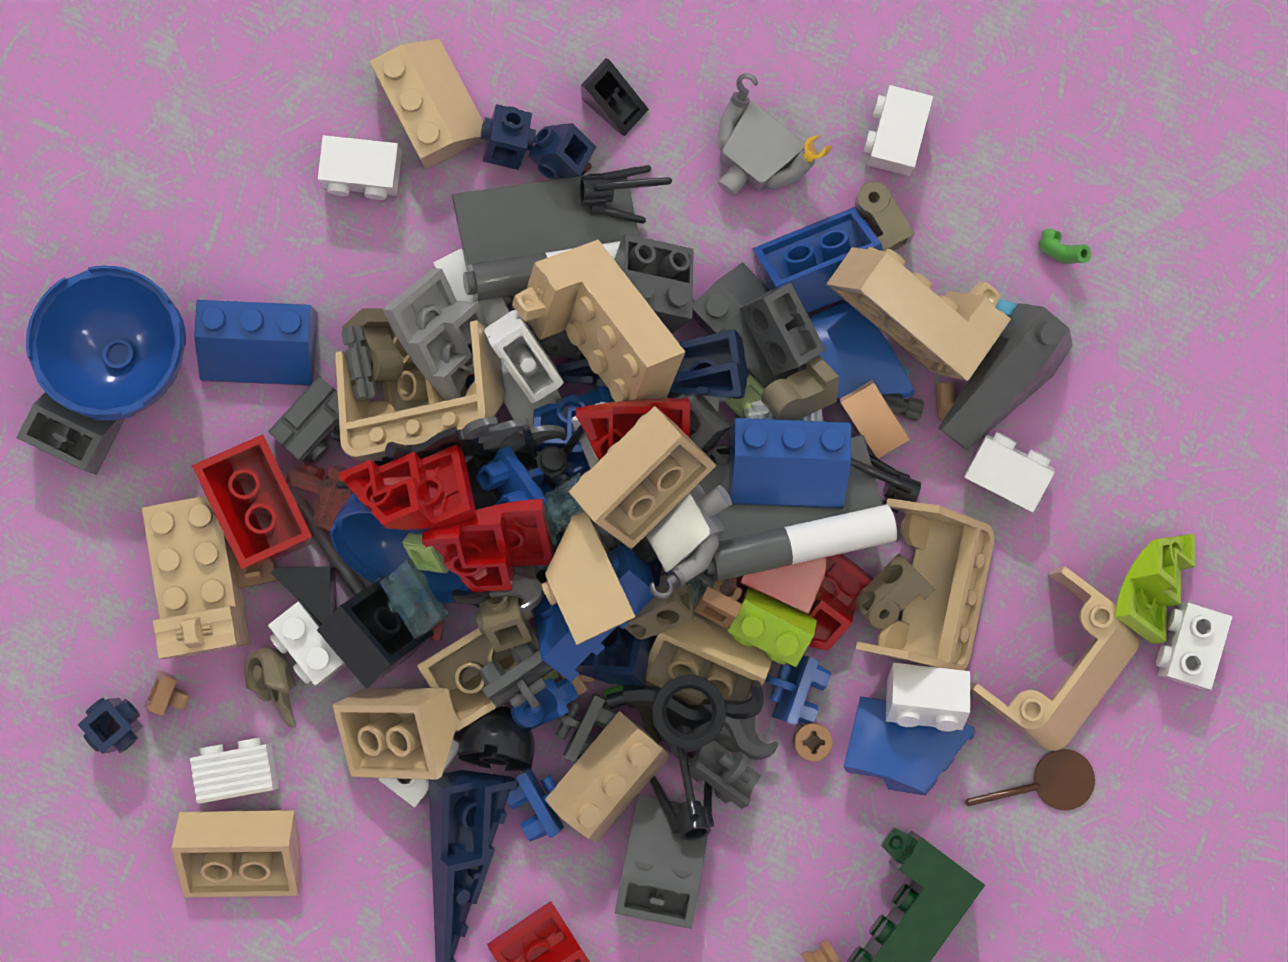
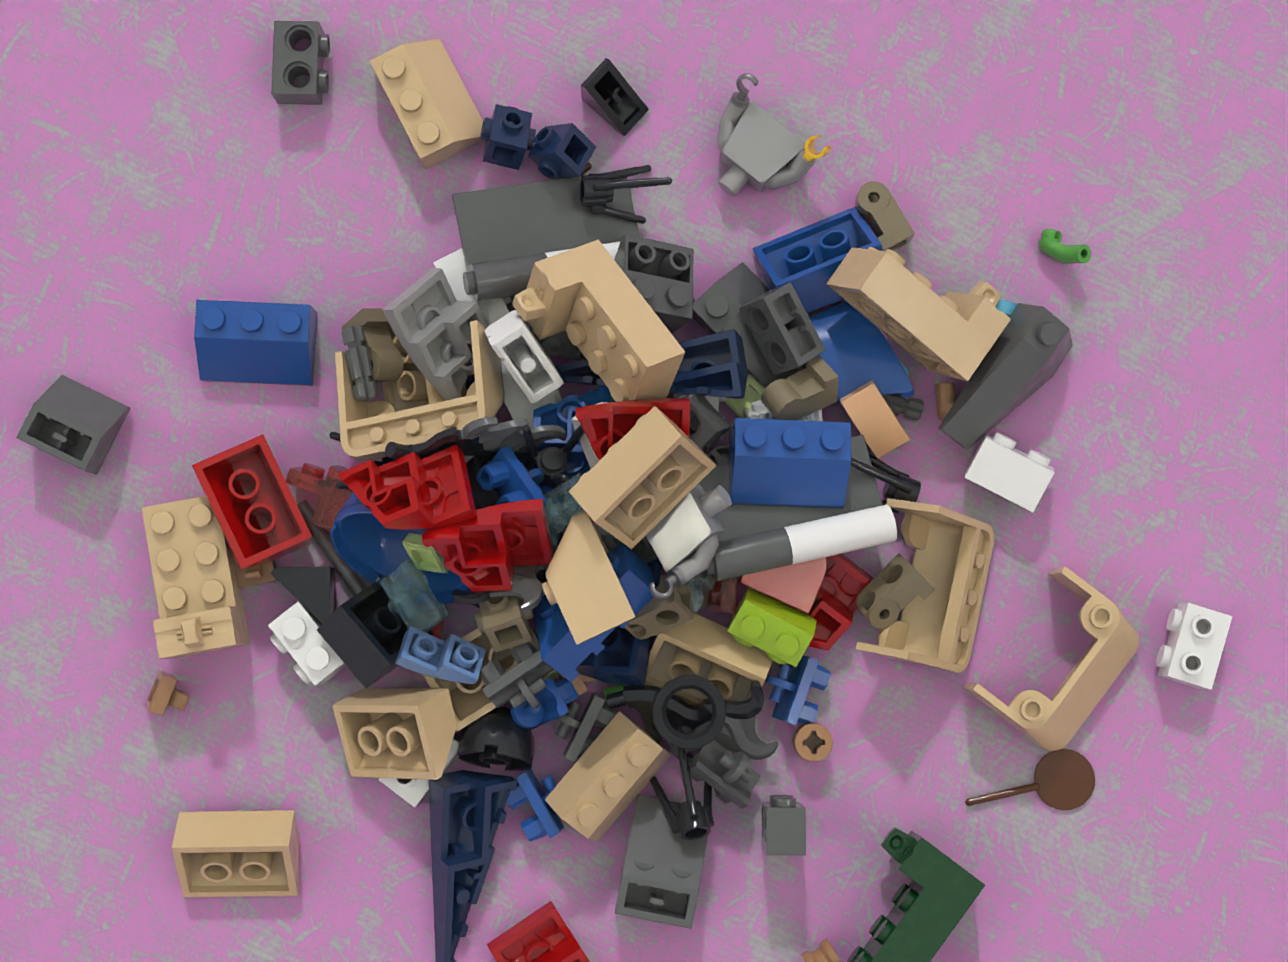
blue rock [26,265,186,421] -> none
dark blue brick [77,698,144,754] -> none
white brick [190,737,279,804] -> none
dark tan piece [245,647,297,727] -> none
dark grey brick [268,376,340,464] -> none
white brick [317,135,402,200] -> none
medium nougat tile [693,580,742,629] -> none
blue slope [843,696,975,796] -> none
white brick [863,85,933,176] -> none
white brick [886,663,970,732] -> none
lime slope [1116,534,1195,644] -> none
none -> dark grey brick [271,21,330,105]
none -> medium blue slope [395,626,486,684]
none -> dark grey brick [761,795,806,855]

